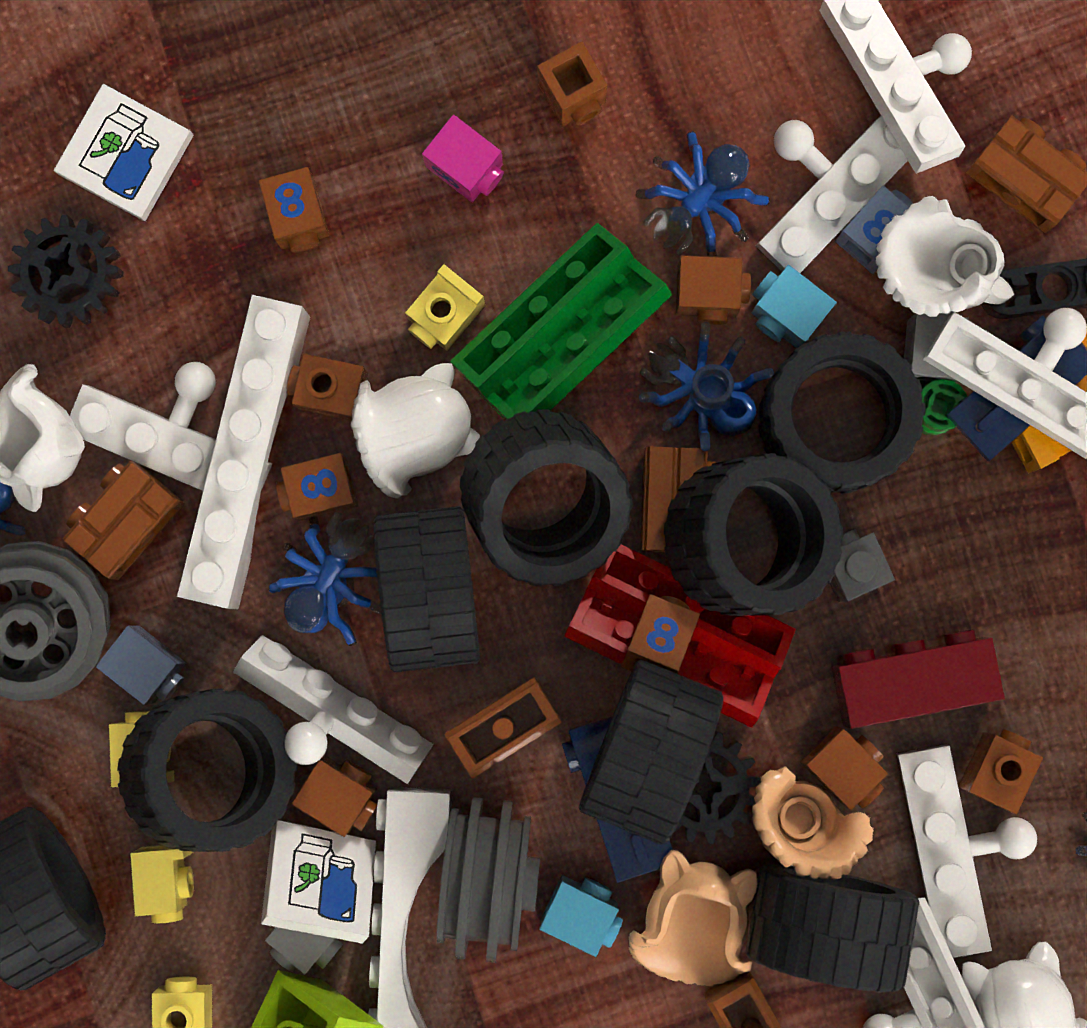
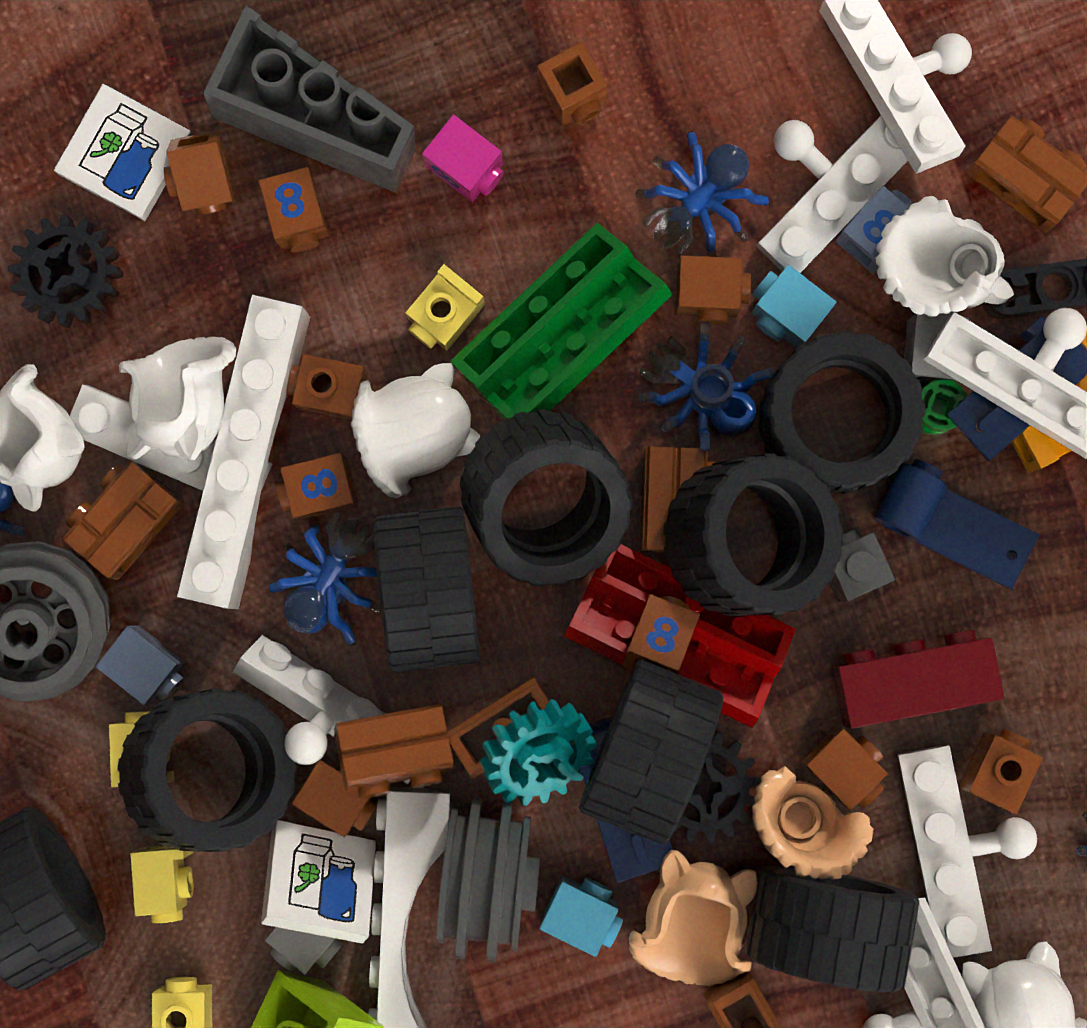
none -> white hair [119,337,236,461]
none -> dark orange brick [164,130,235,214]
none -> dark grey wedge [203,5,416,193]
none -> dark orange brick [334,704,453,799]
none -> teal gear [480,700,597,806]
none -> dark blue door [873,459,1040,590]

